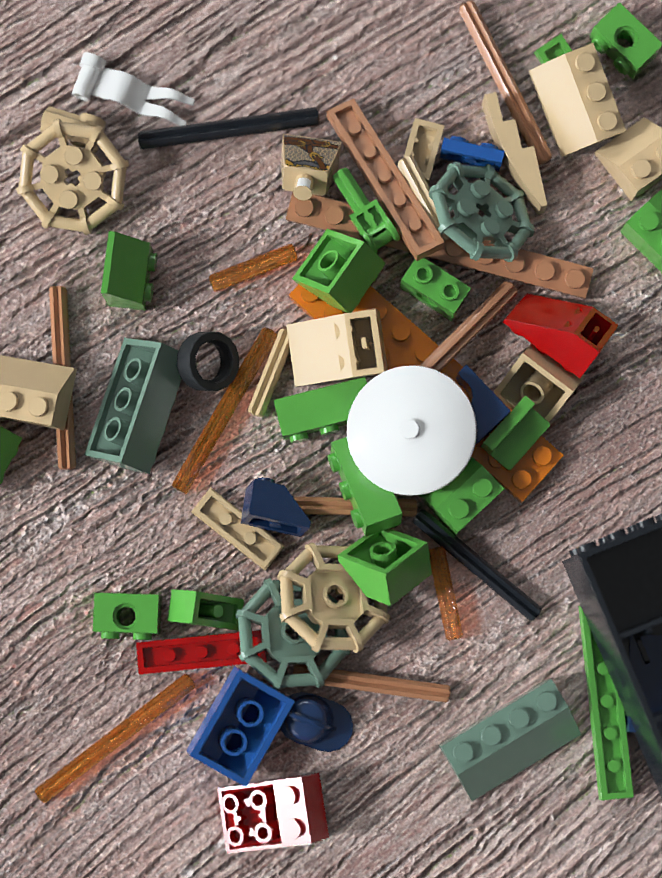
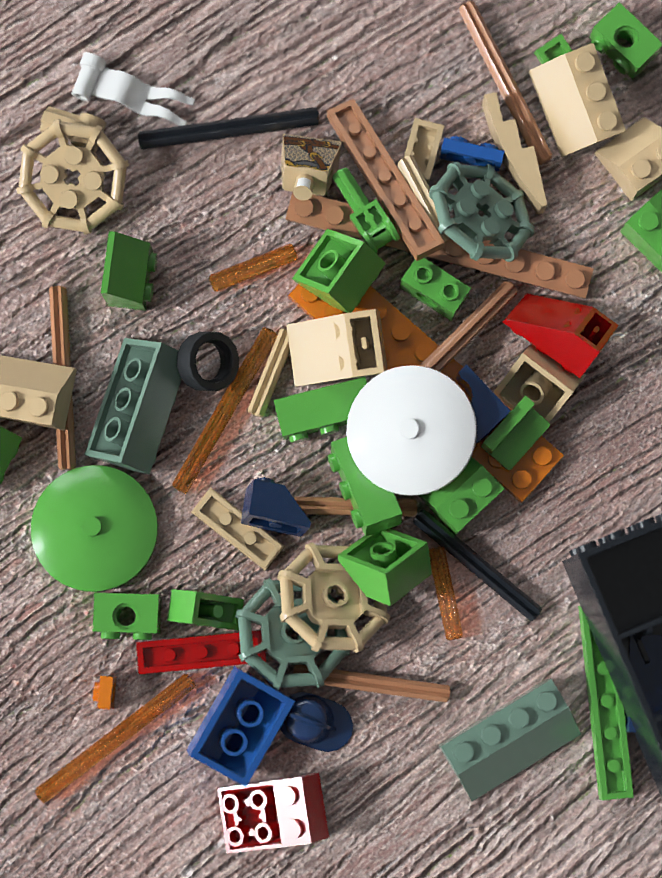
none -> bright green dish [31,465,159,592]
none -> orange plate [93,676,117,709]

